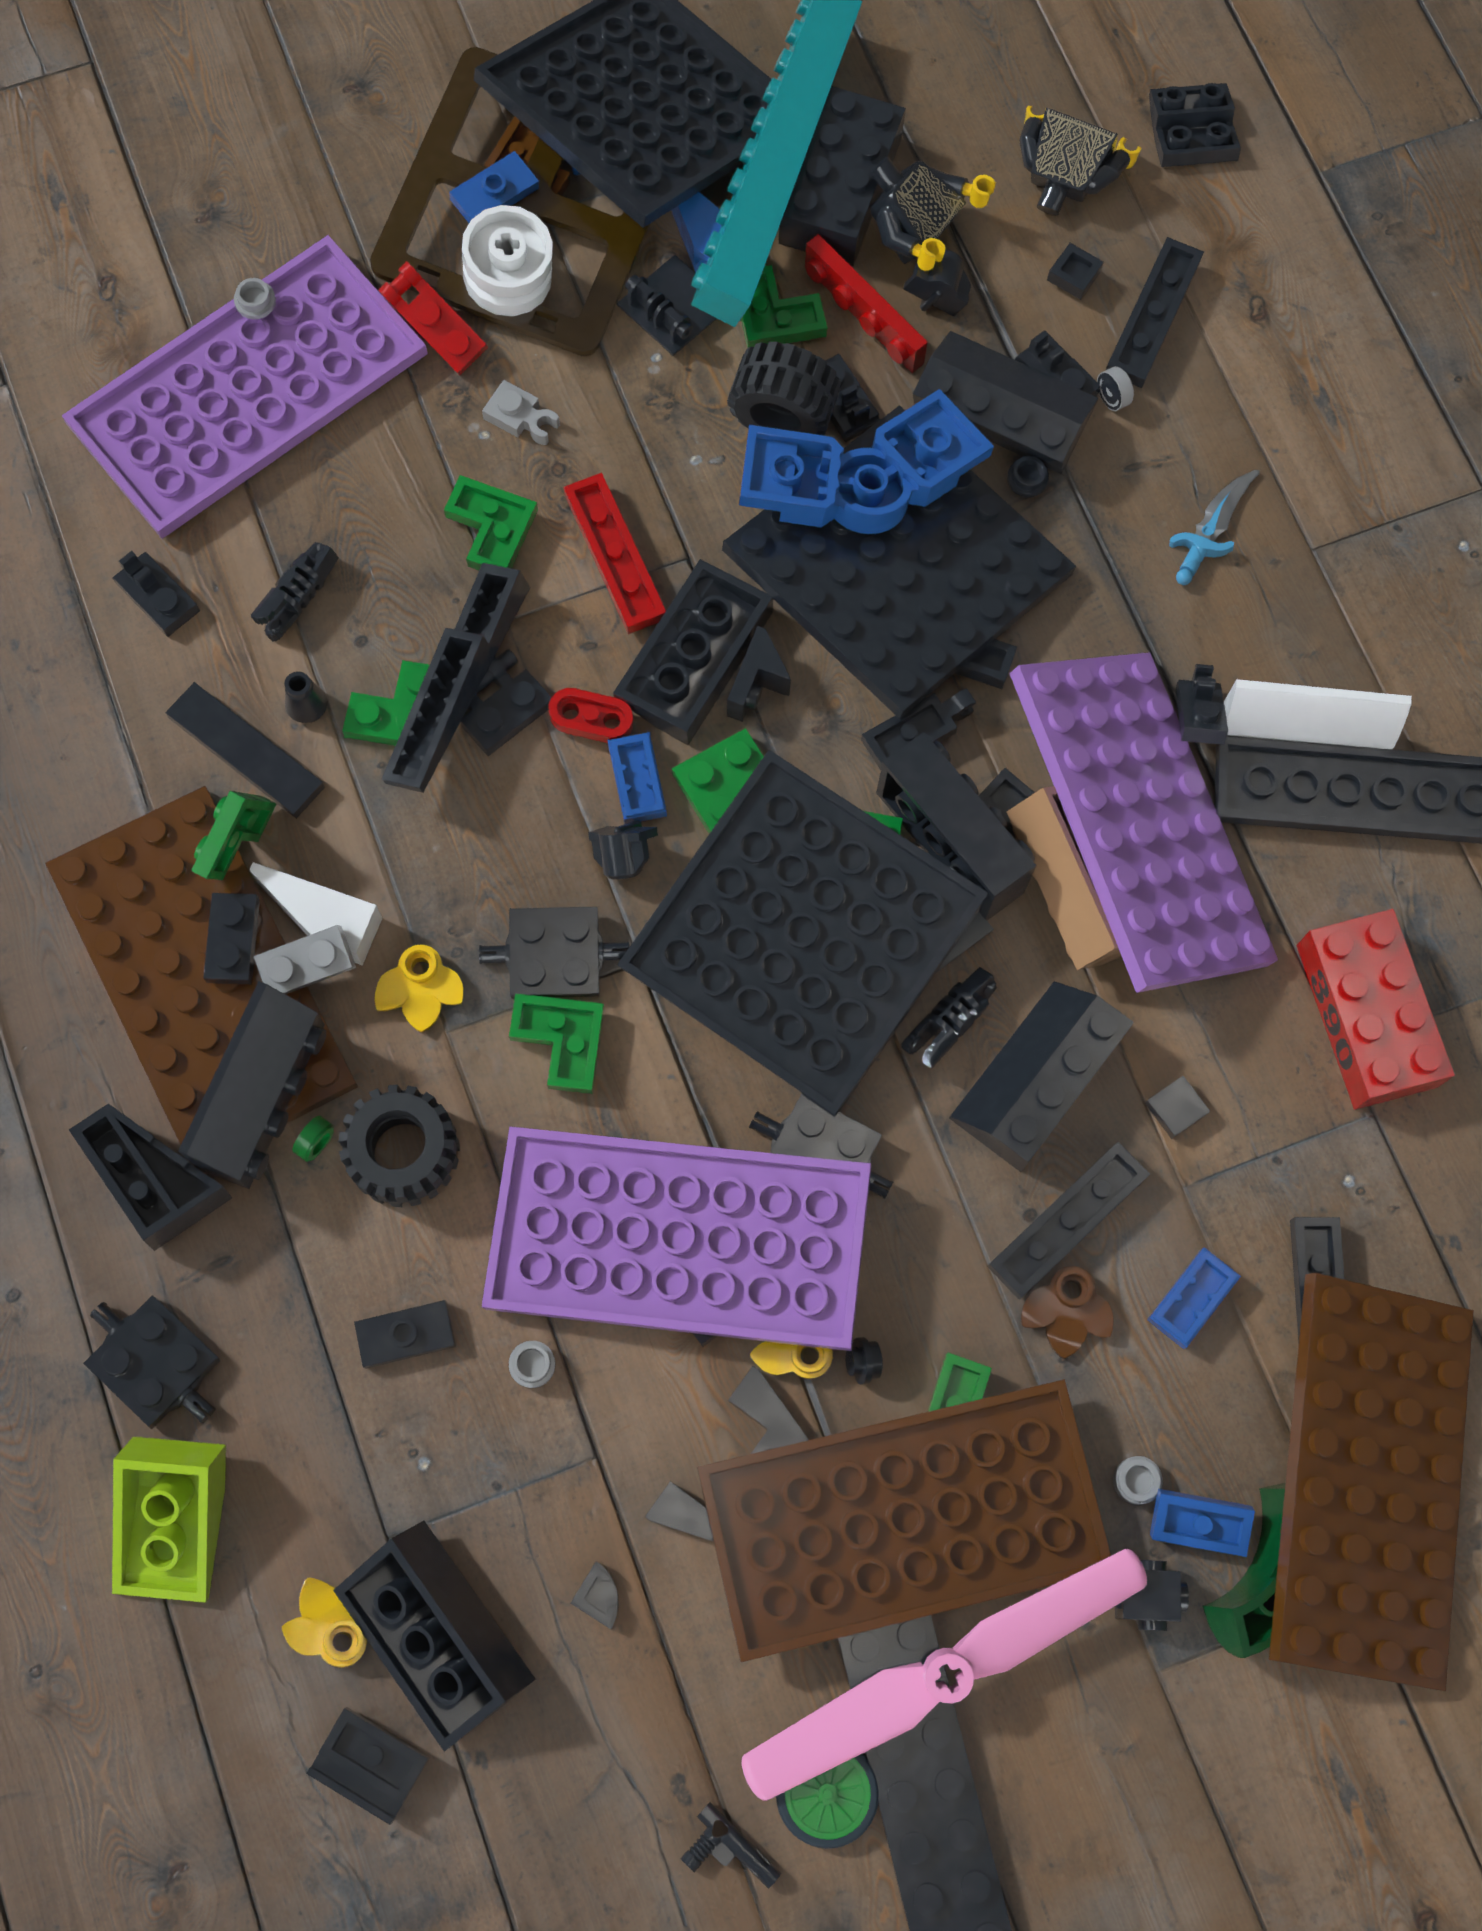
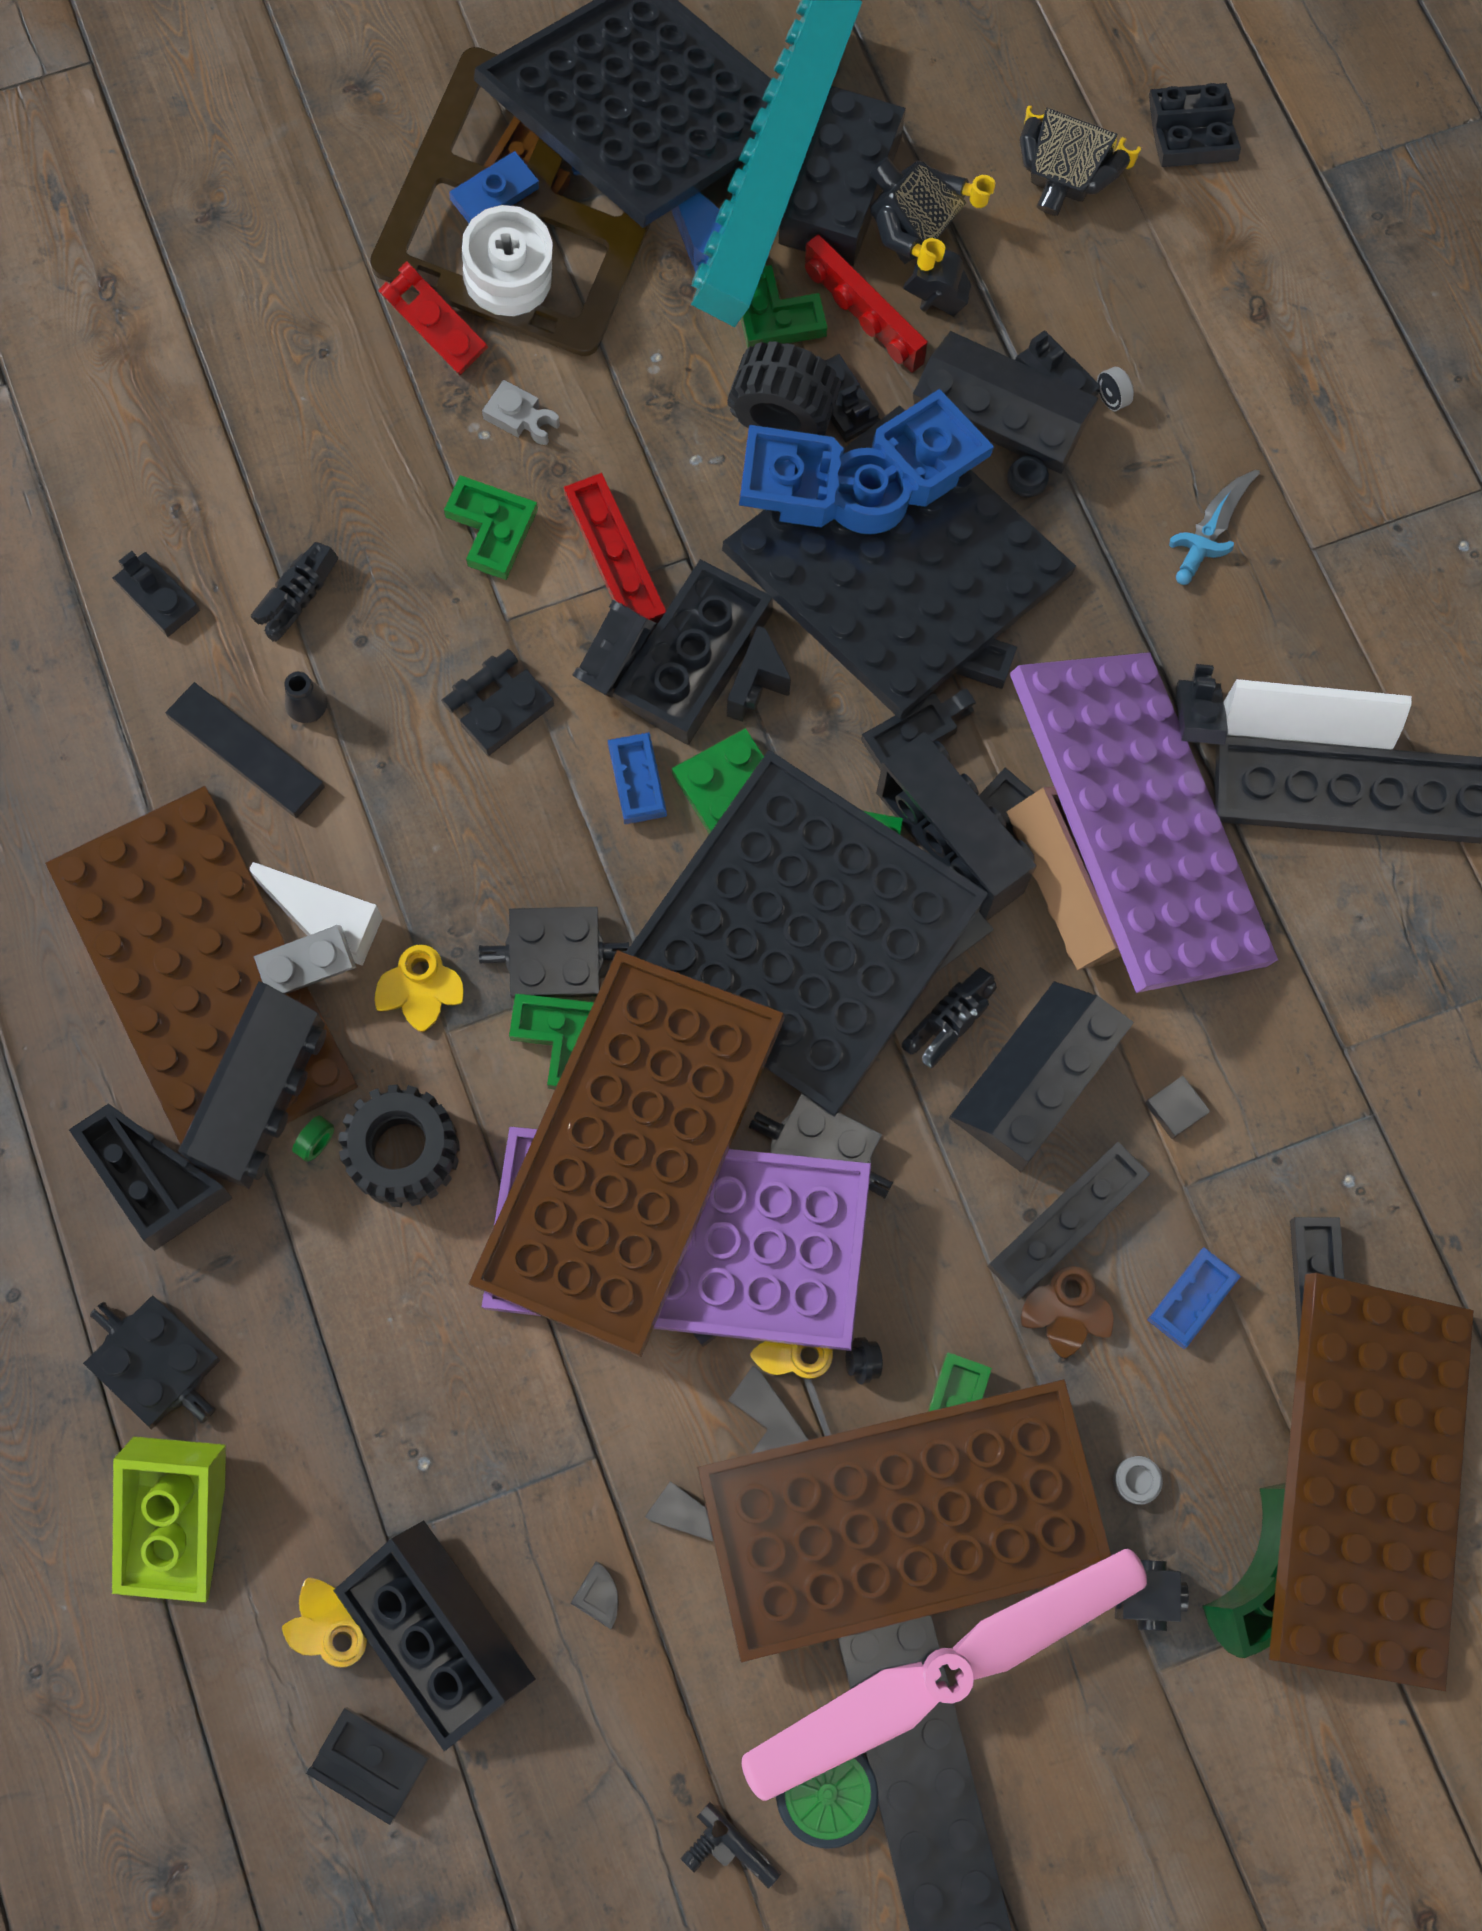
medium lavender plate [62,235,428,539] -> none
green plate [191,791,277,880] -> none
black plate [203,893,260,985] -> none
light grey plate [234,278,276,319] -> none
green plate [342,660,430,746] -> none
black plate [354,1300,456,1369] -> none
black slope [382,563,531,793] -> none
light grey plate [509,1341,556,1388] -> none
red plate [549,688,634,743] -> none
black piece [588,820,658,879] -> none
black hinge [617,255,717,356] -> none
black plate [1047,243,1104,300] -> none
black plate [1106,237,1204,388] -> none
blue plate [1150,1489,1255,1557] -> none
brick [1296,909,1455,1110] -> none
none -> reddish brown plate [469,950,785,1357]
none -> black hinge [572,600,656,698]

